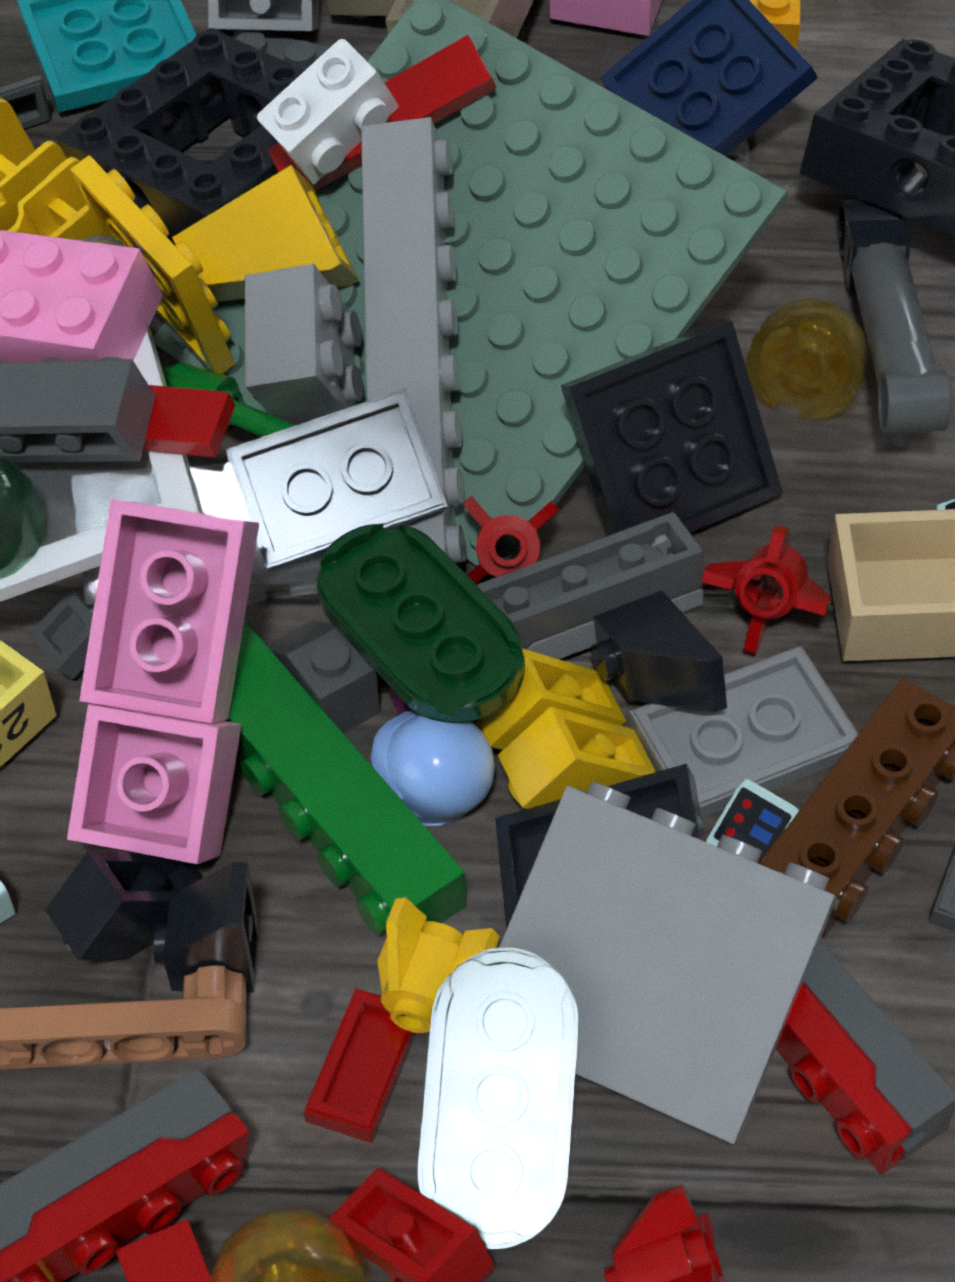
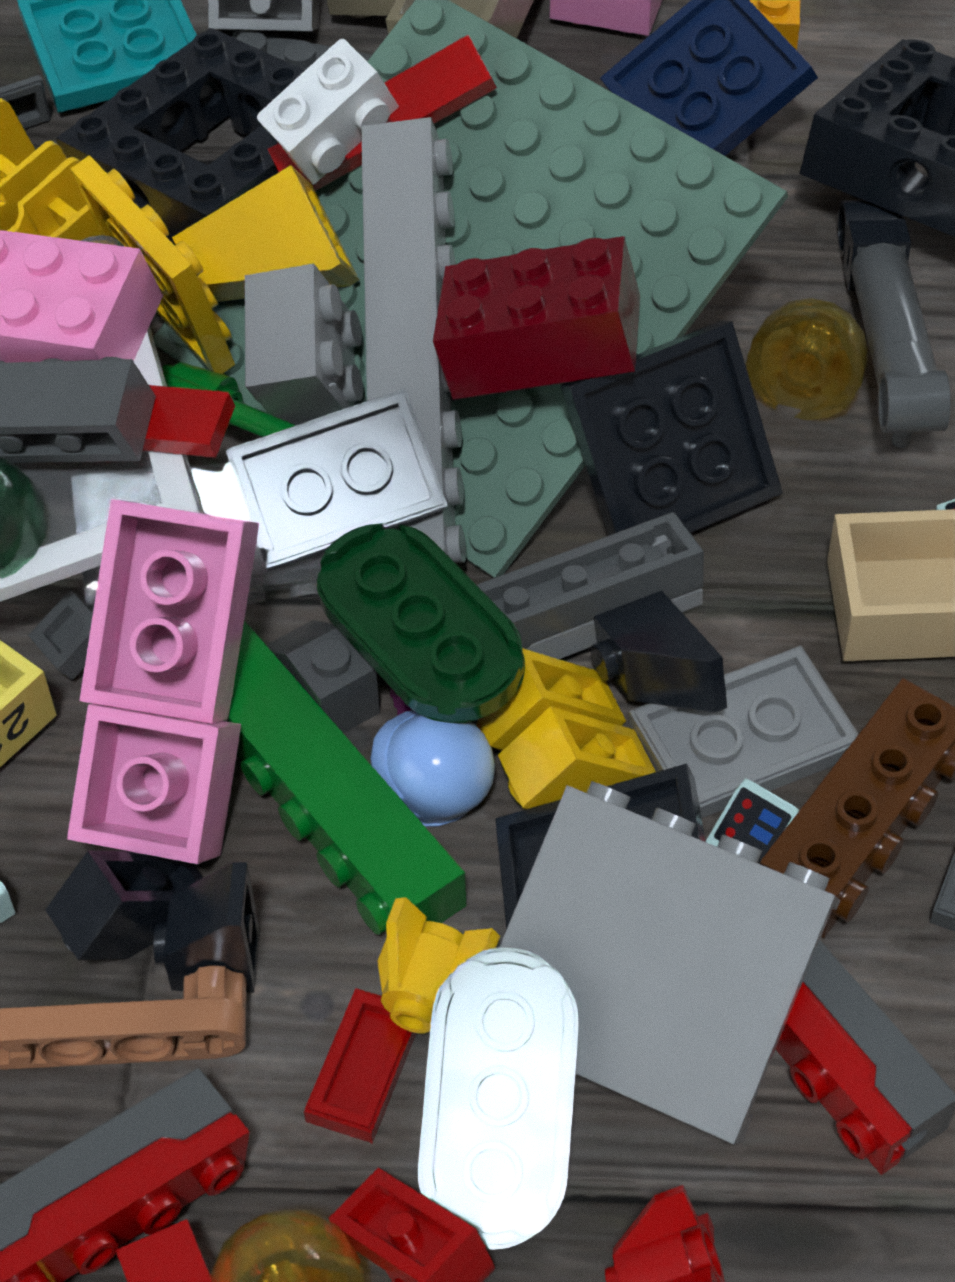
red brick [462,496,559,584] -> none
red brick [701,525,831,654] -> none
none -> dark red brick [433,236,640,400]

